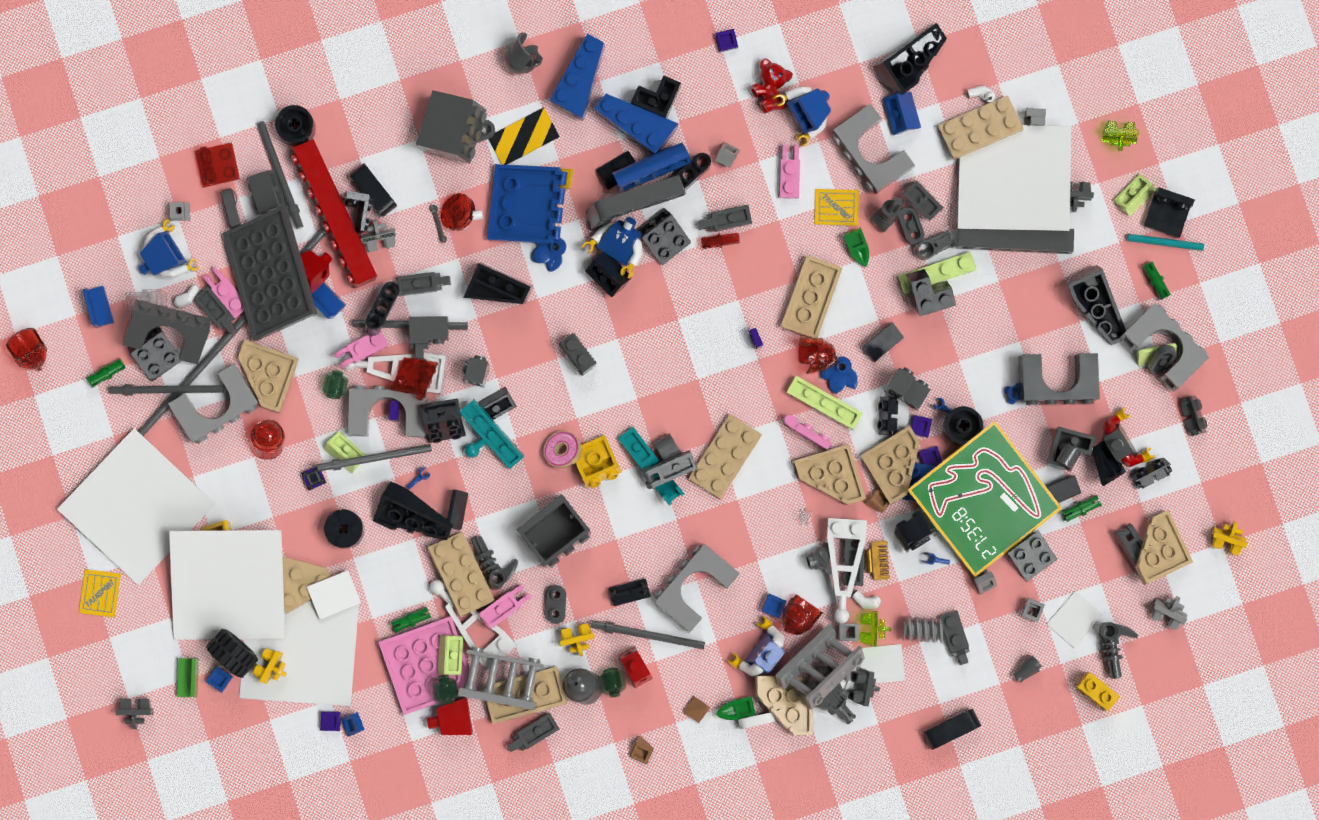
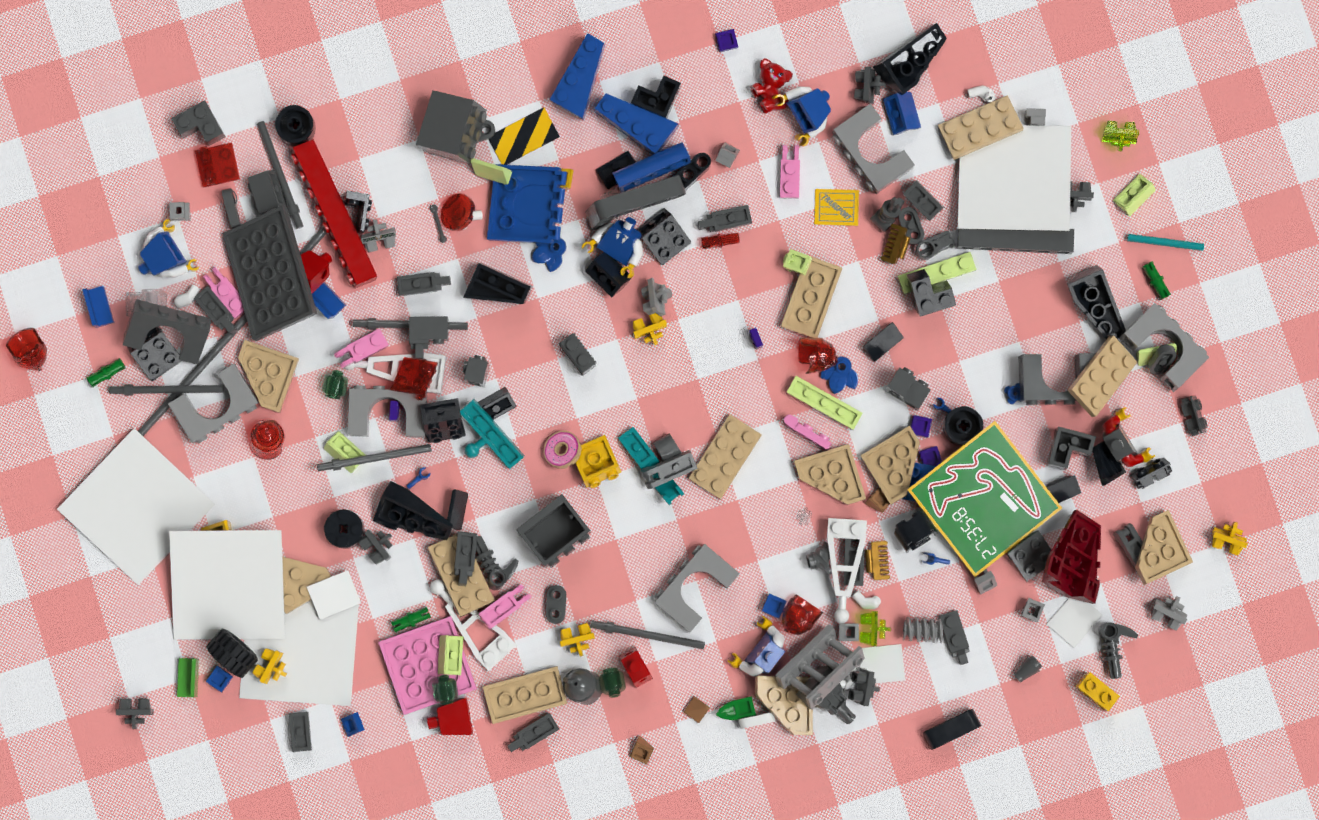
yellow sticker [79,569,121,618] -> none
tile [301,466,327,491] -> none
dark purple tile [320,711,341,731] -> none
black beam [349,163,397,218] -> none
black beam [364,281,400,336] -> none
light grey fence [458,646,544,710] -> none
dark grey helmet [504,32,543,74] -> none
black hinge [609,578,651,606] -> none
green plate [843,227,869,267] -> none
black hinge [877,396,899,436] -> none
dark grey panel [1056,443,1081,471] -> none
green pin [1062,495,1102,522] -> none
black bracket [1144,187,1195,238] -> none
none -> dark grey brick [171,100,226,146]
none -> dark grey plate [289,712,312,752]
none -> dark grey hips [358,529,393,565]
none -> dark grey hinge [454,531,477,587]
none -> yellowish green slope [471,158,512,185]
none -> yellow hips [633,313,667,346]
none -> light grey hips [641,278,672,316]
none -> yellowish green bracket [783,249,812,275]
none -> dark grey hips [854,67,886,104]
none -> pearl gold piece [880,224,911,264]
none -> dark red wedge [1042,510,1101,604]
none -> tan plate [1068,335,1137,417]

